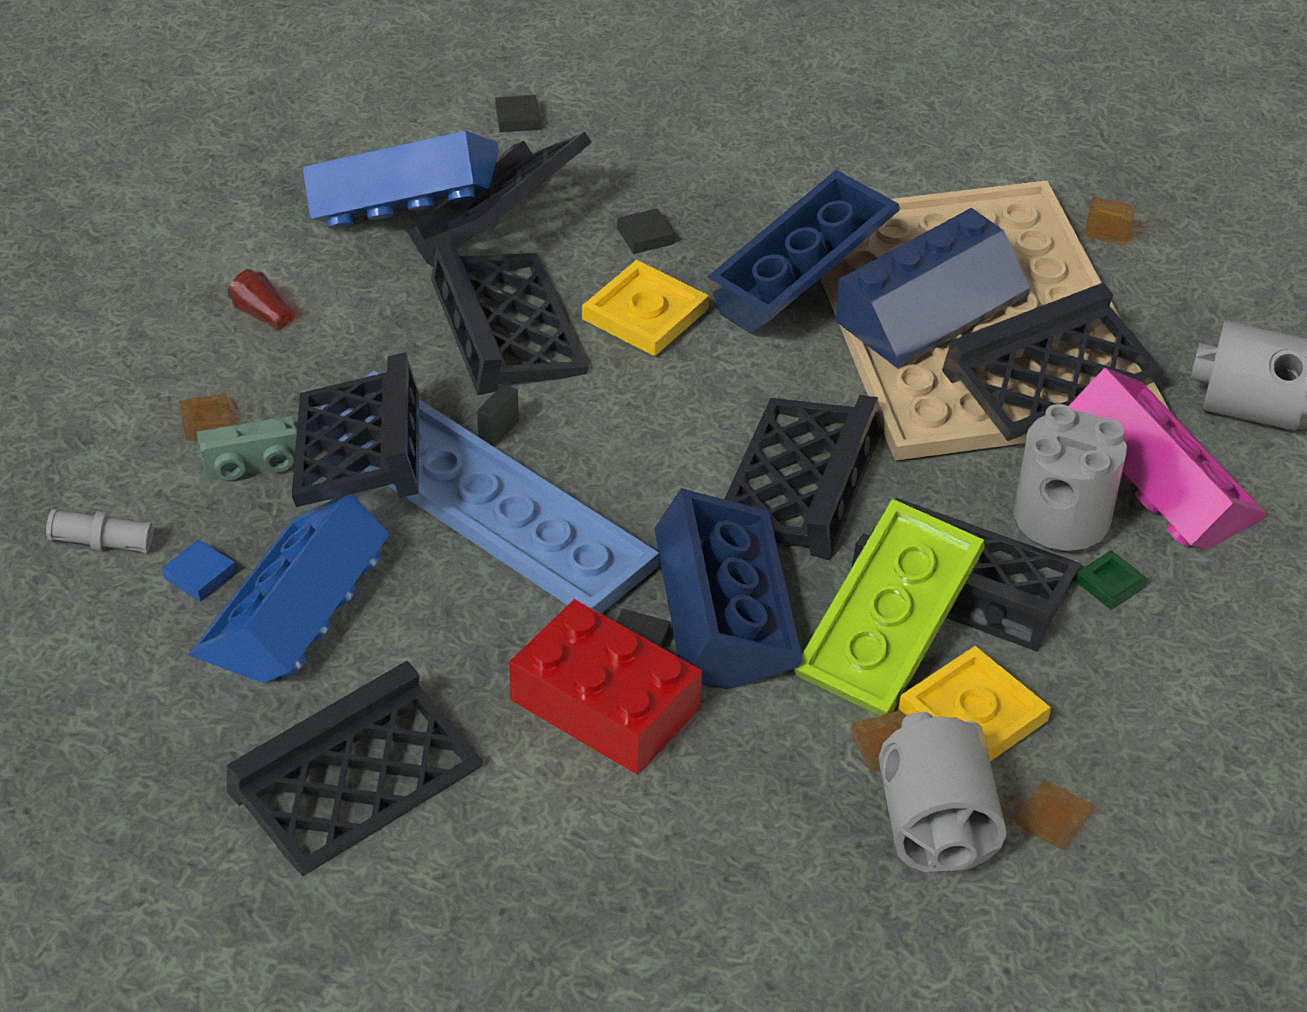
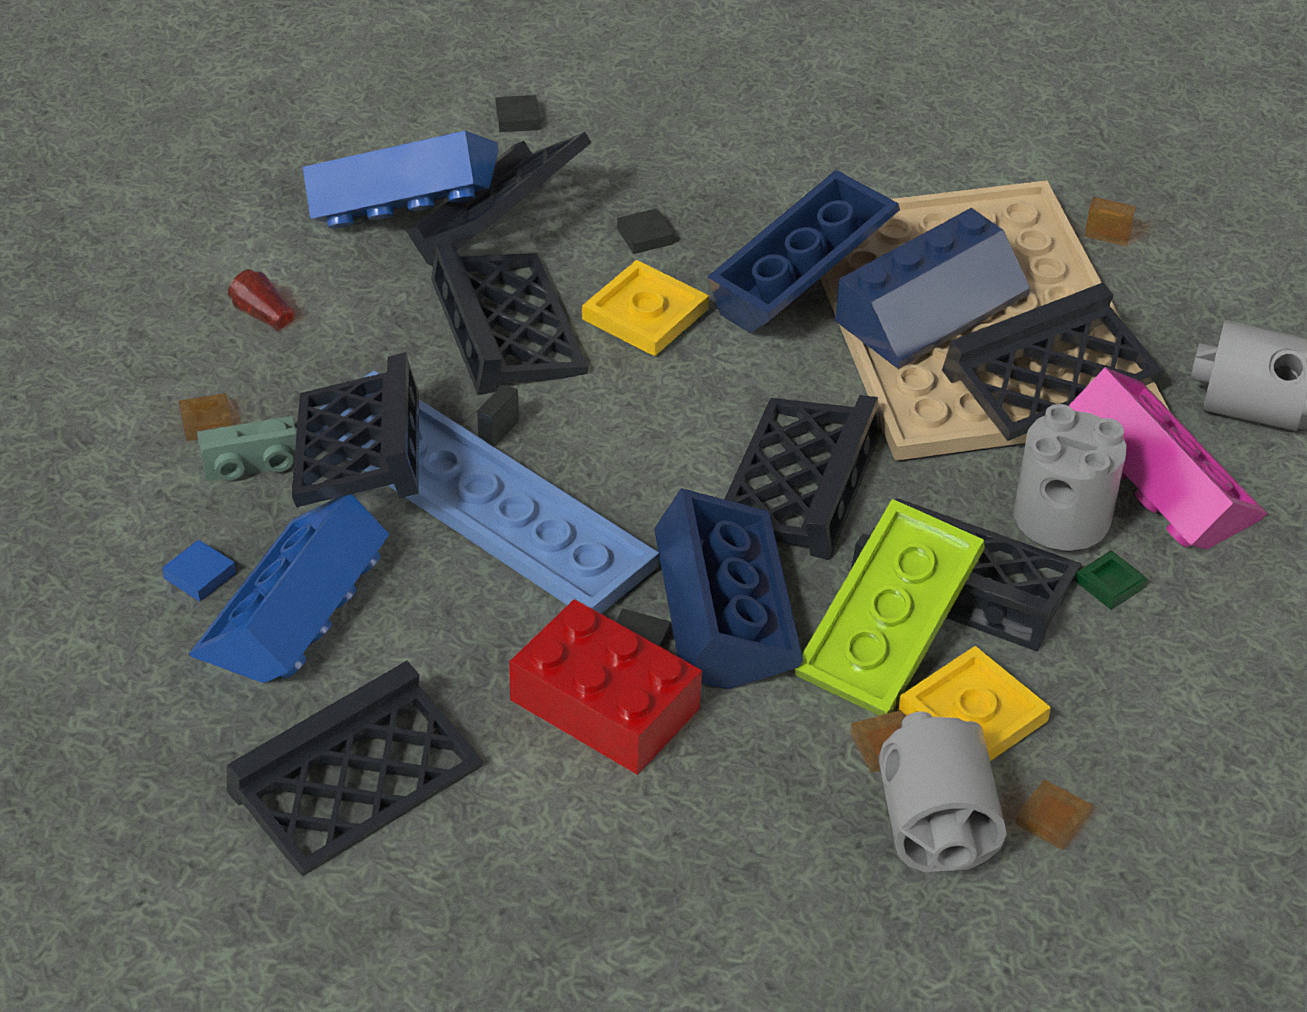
light grey pin [46,509,154,554] -> none

